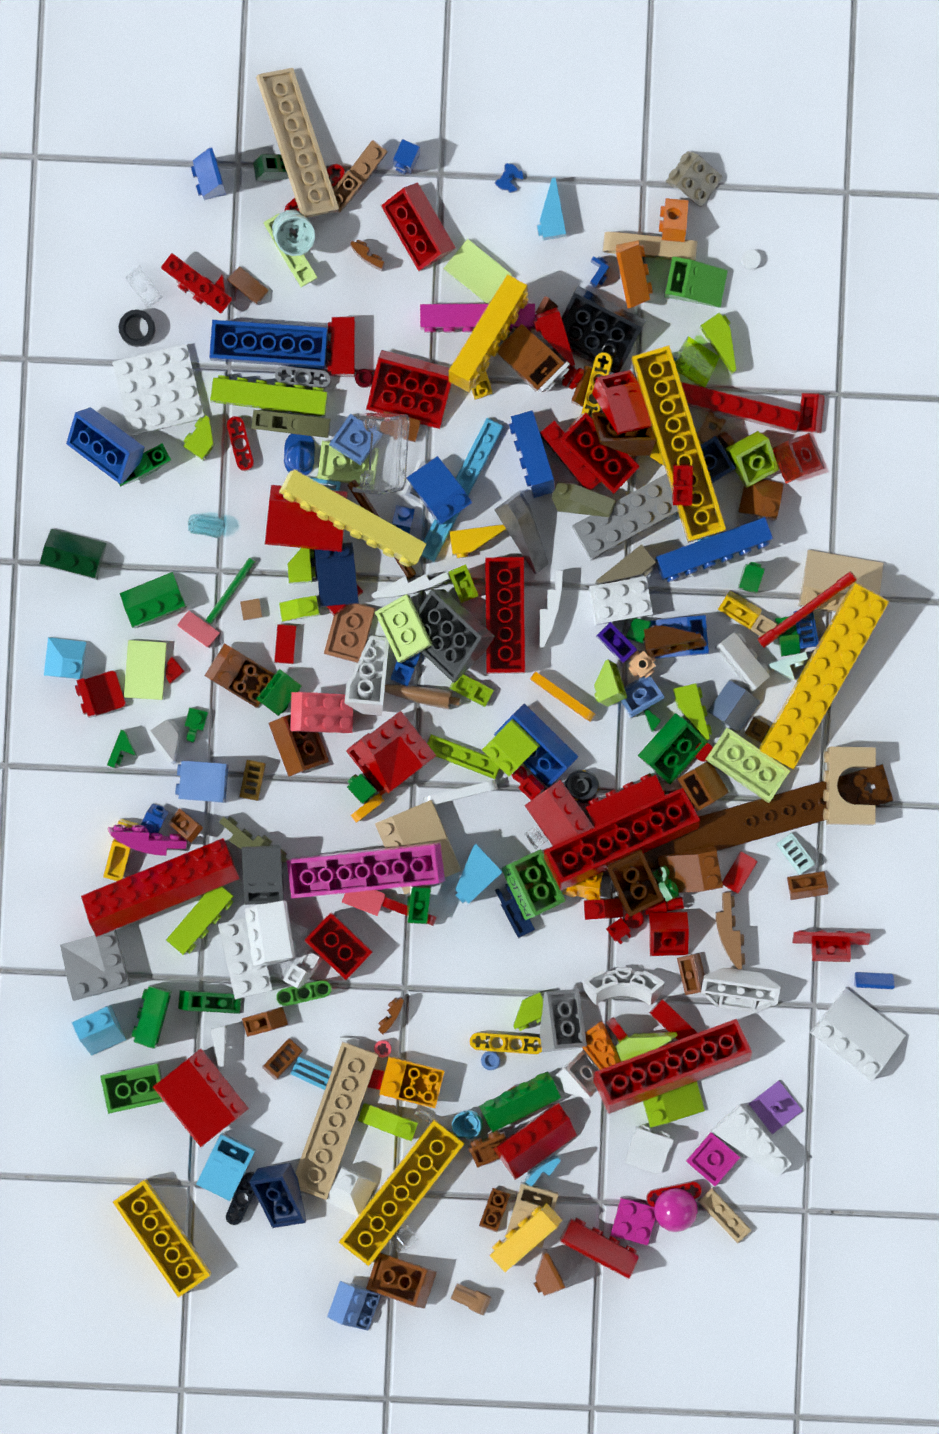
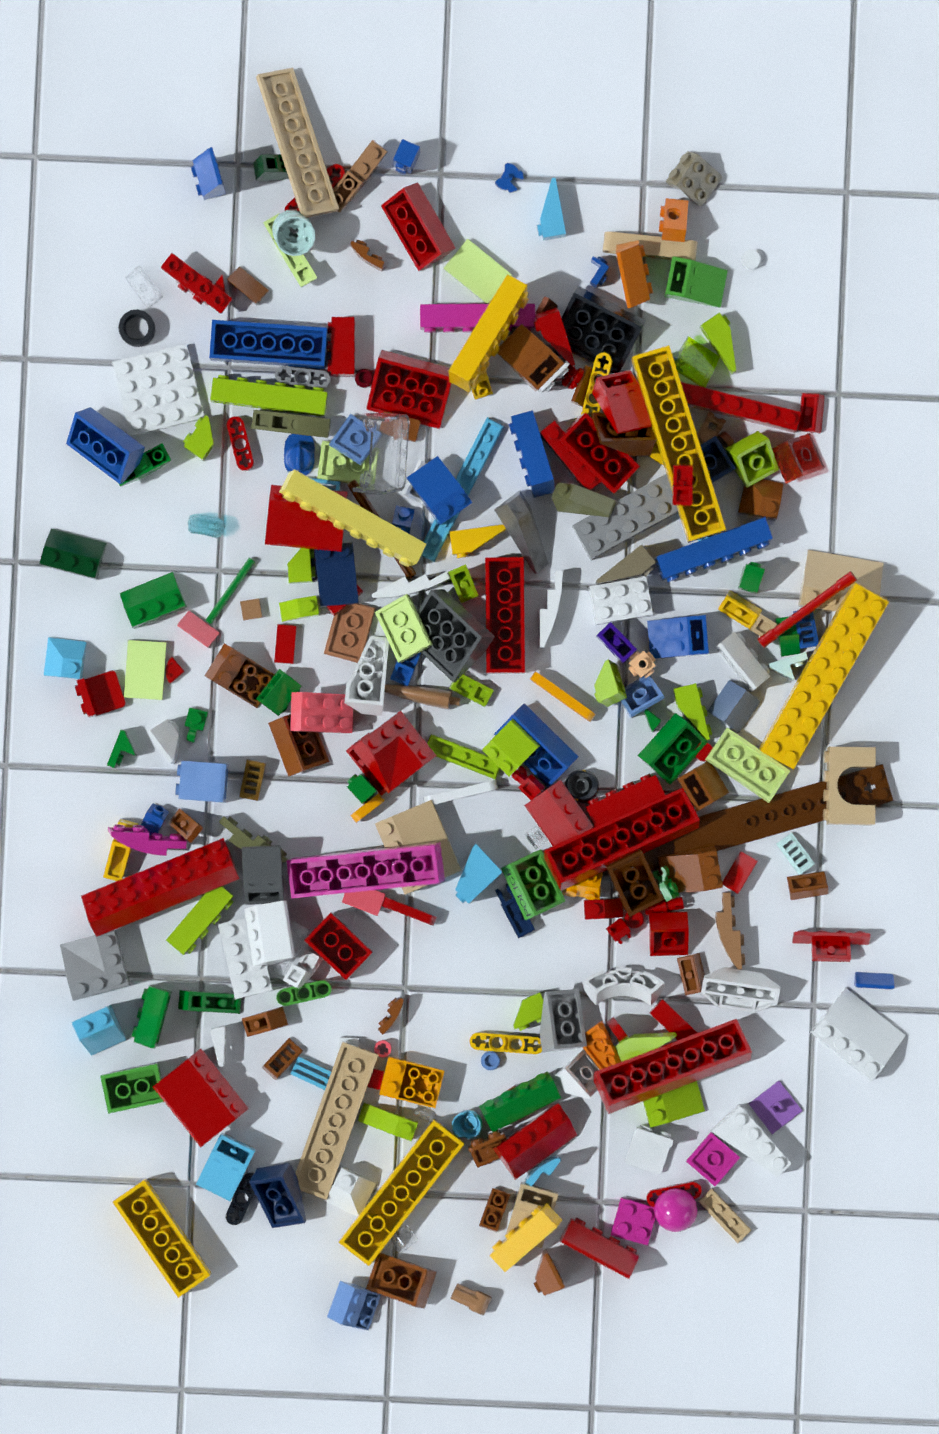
green slope [407,885,431,924] -> none
green slope [626,618,652,643] -> none
reddish brown slope [644,625,707,658] -> none
dark brown tile [744,717,770,743] -> none

